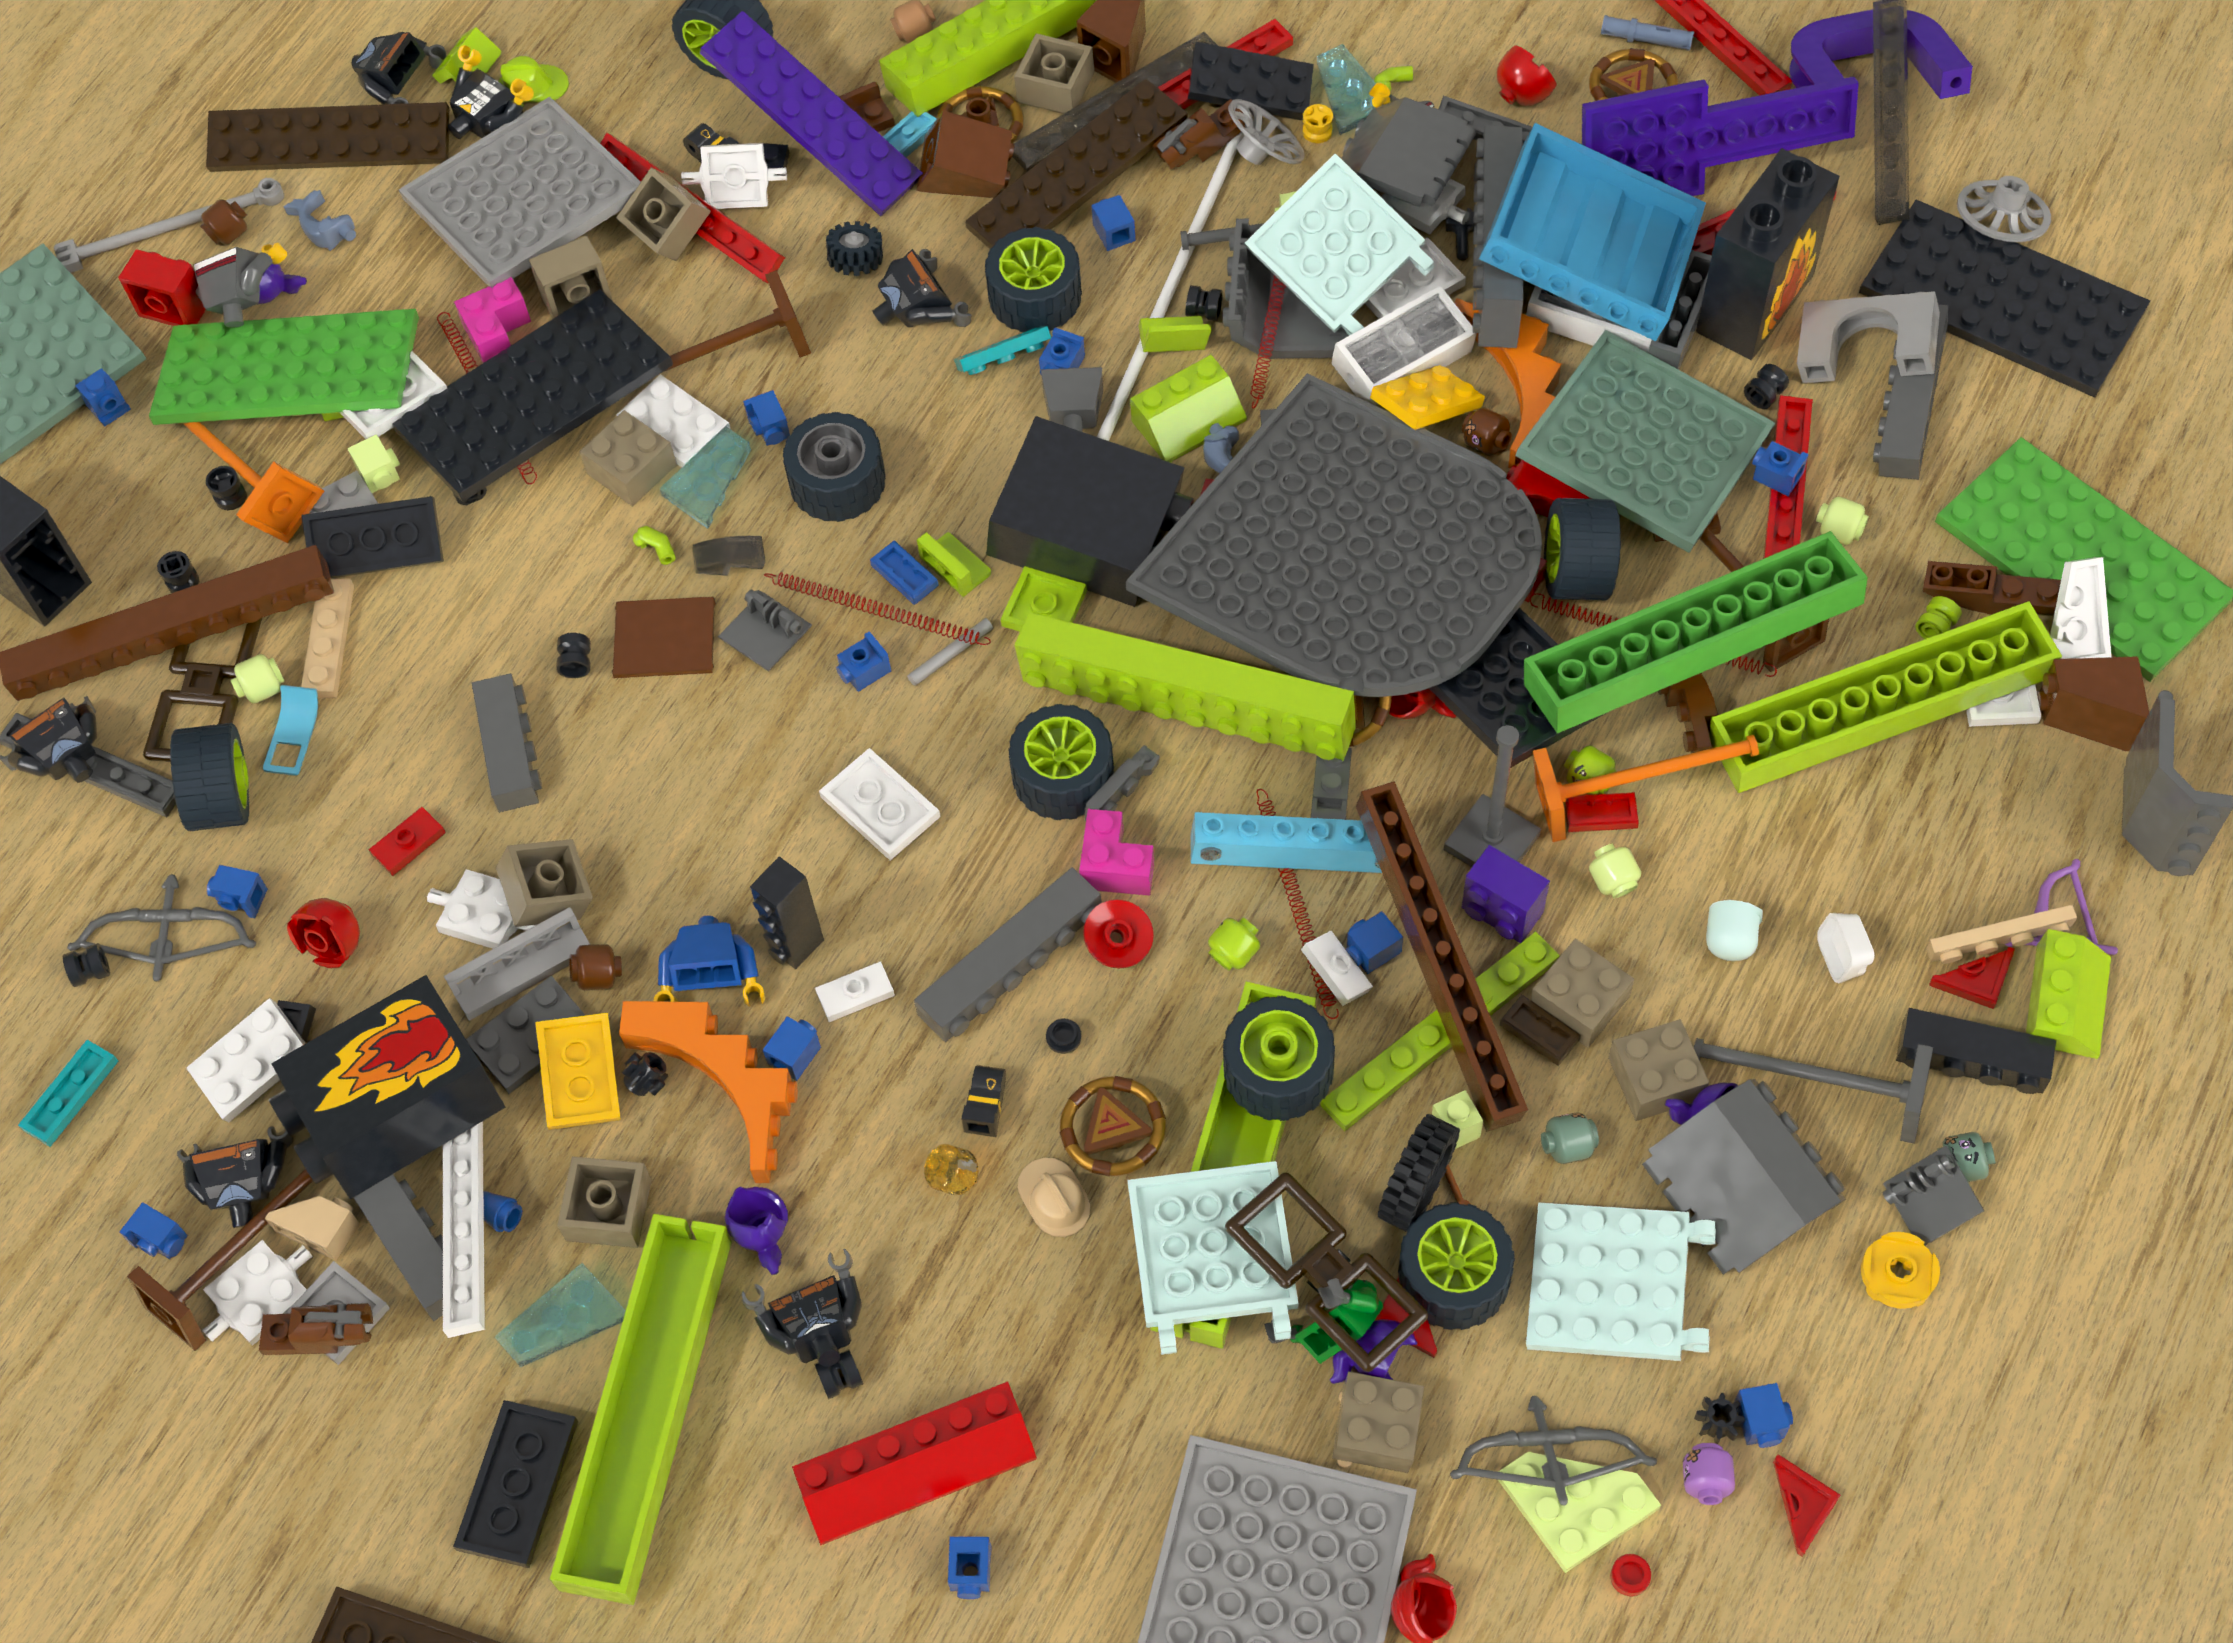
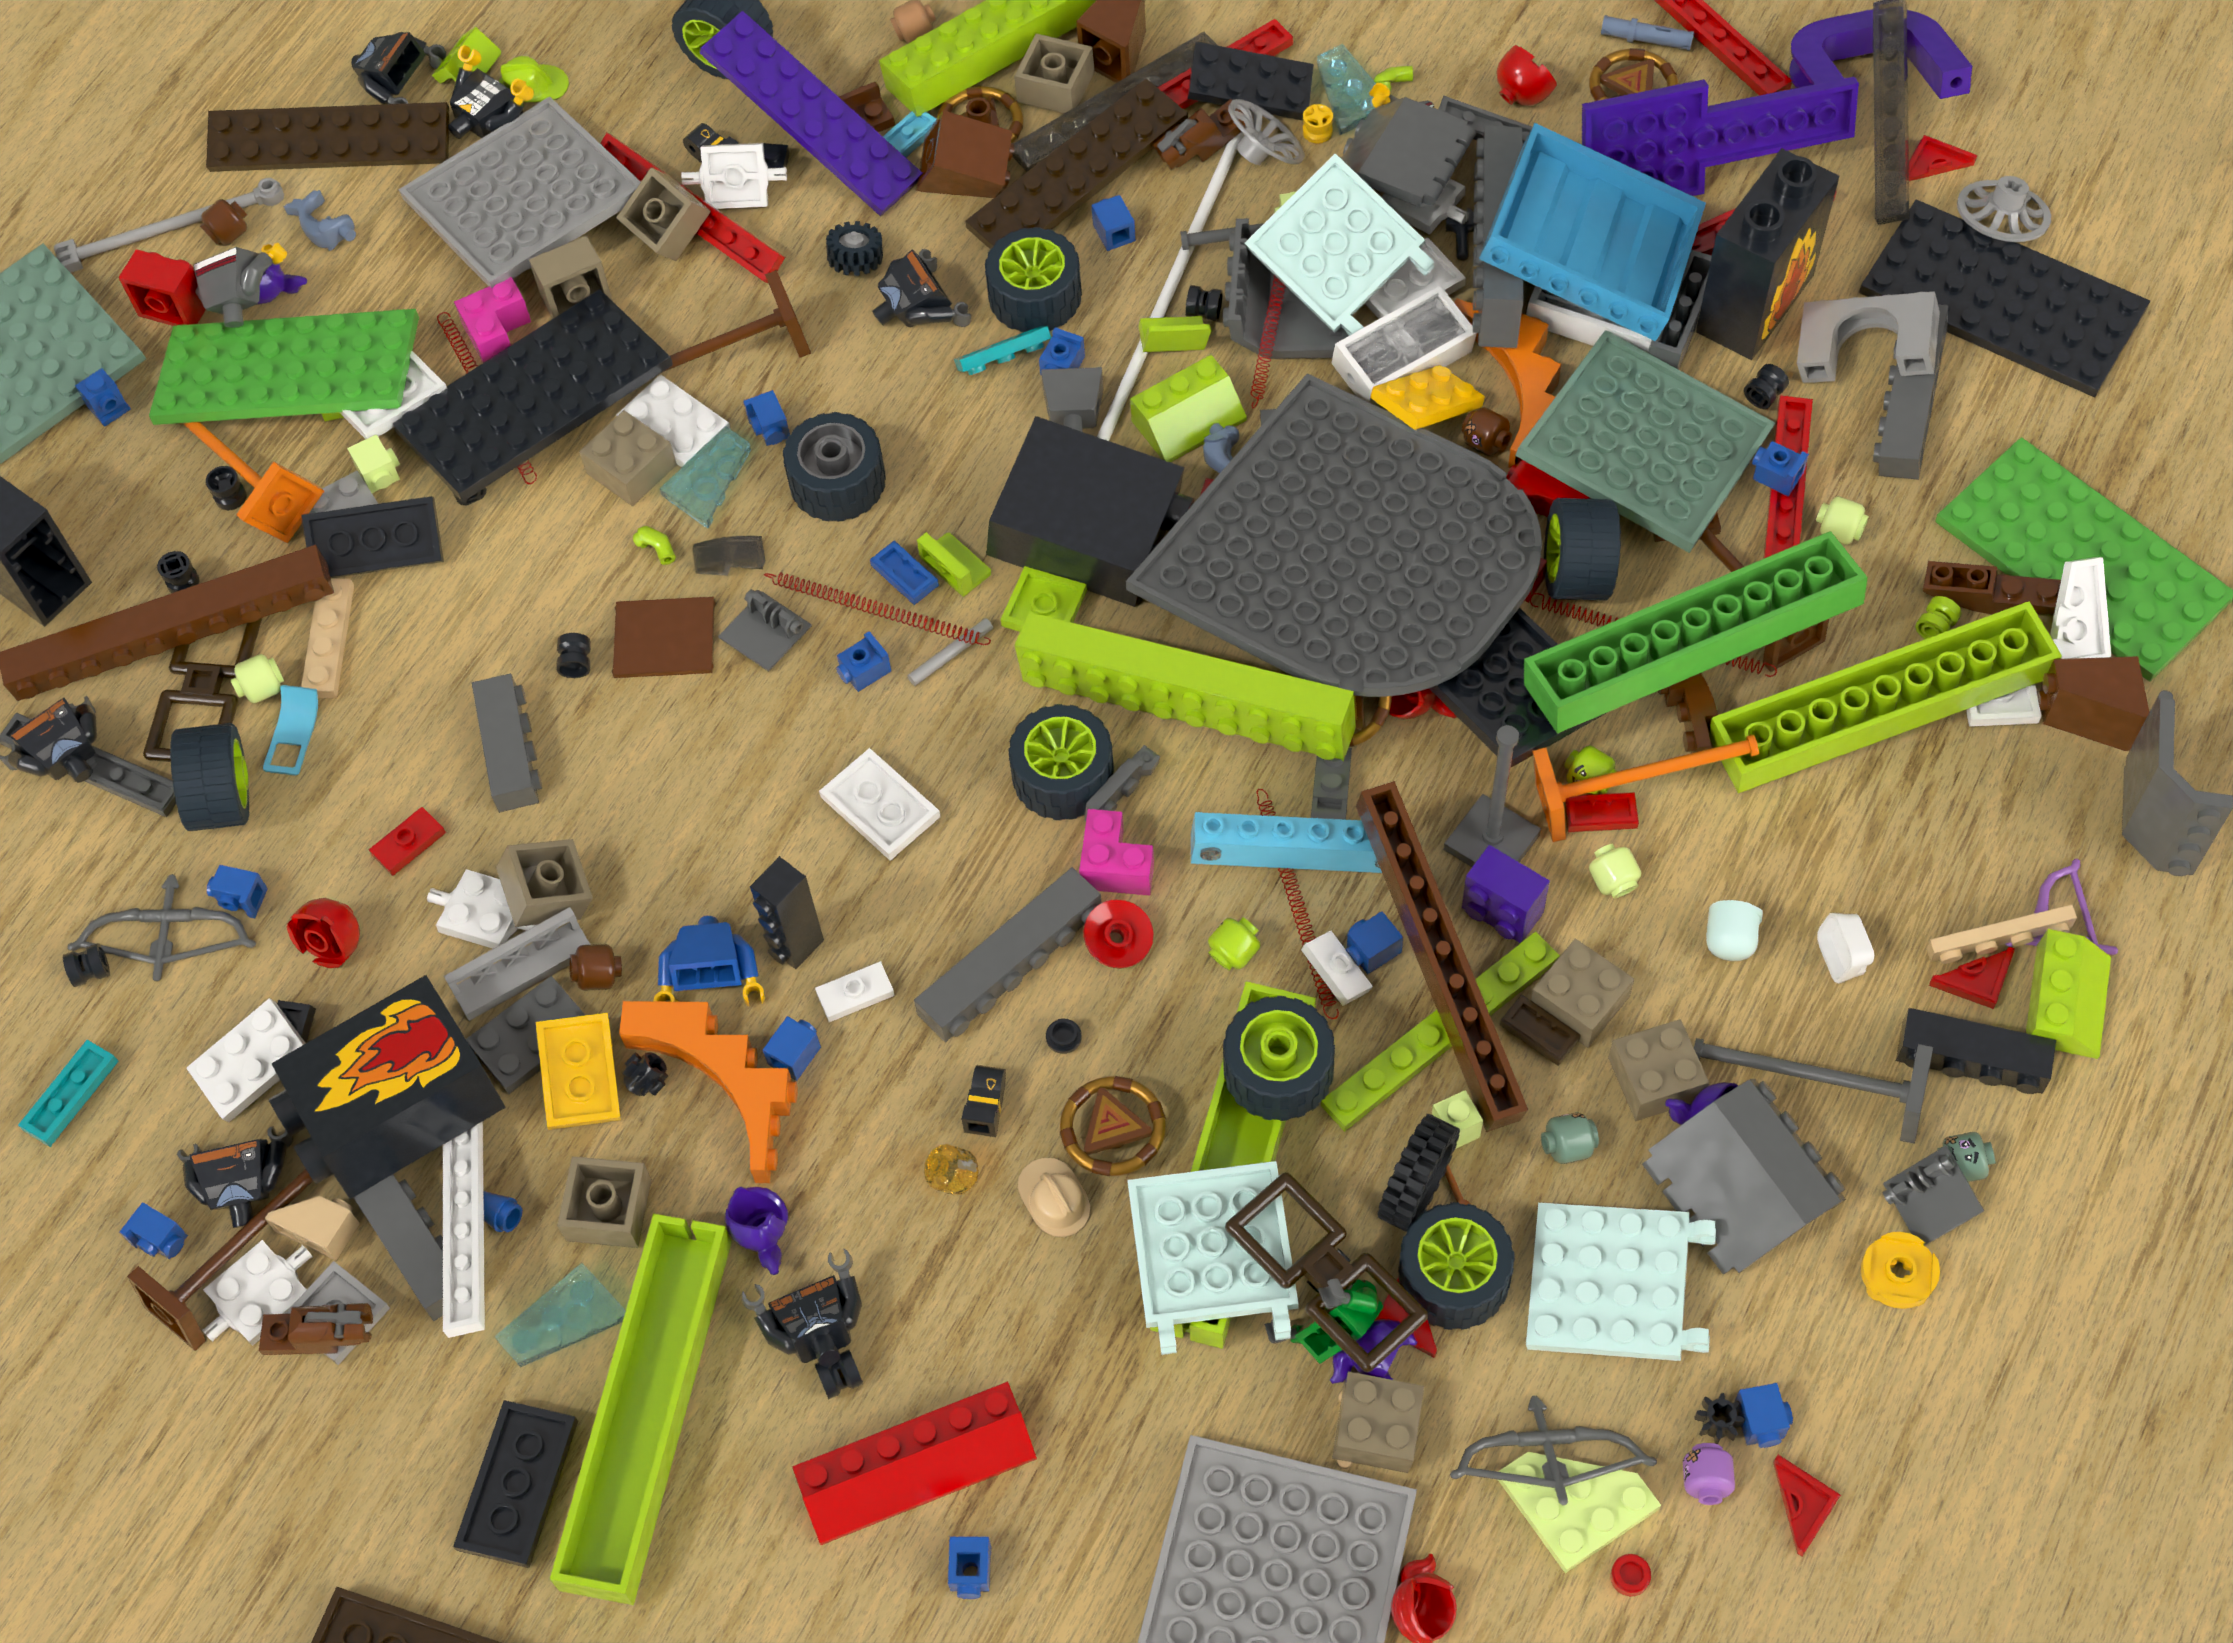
none -> red tile [1900,135,1977,183]

